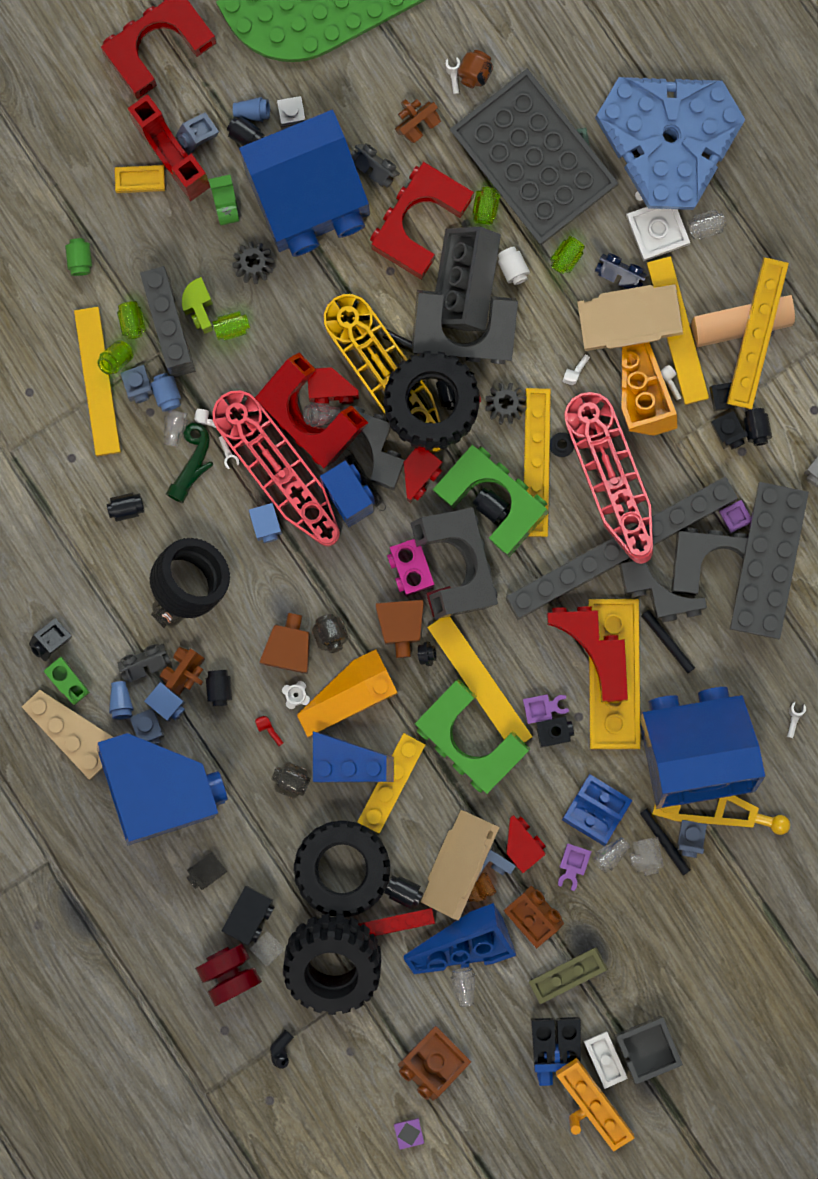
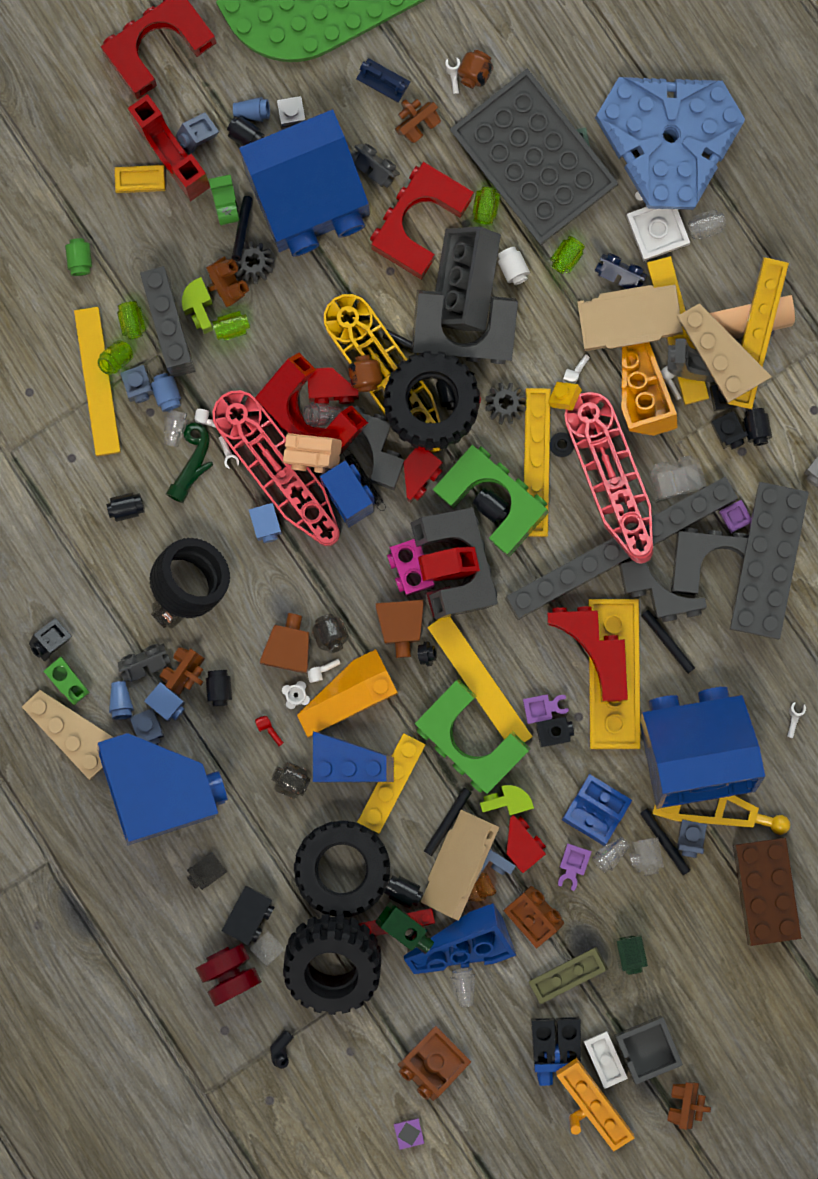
none -> dark orange hips [206,256,249,307]
none -> black piece [232,196,253,261]
none -> light nougat brick [283,433,342,474]
none -> white hand [308,659,341,683]
none -> dark orange head [348,355,382,393]
none -> dark blue hinge [356,58,411,103]
none -> dark green torso [375,902,434,954]
none -> red slope [418,547,480,581]
none -> black bar [424,788,472,856]
none -> lime brick [479,785,534,816]
none -> yellow plate [548,382,582,410]
none -> clear green brick [613,934,648,975]
none -> clear brick [649,455,707,501]
none -> dark grey arch [667,339,715,382]
none -> dark orange hips [667,1082,711,1130]
none -> tan wing [677,303,772,403]
none -> reddish brown brick [732,838,802,946]

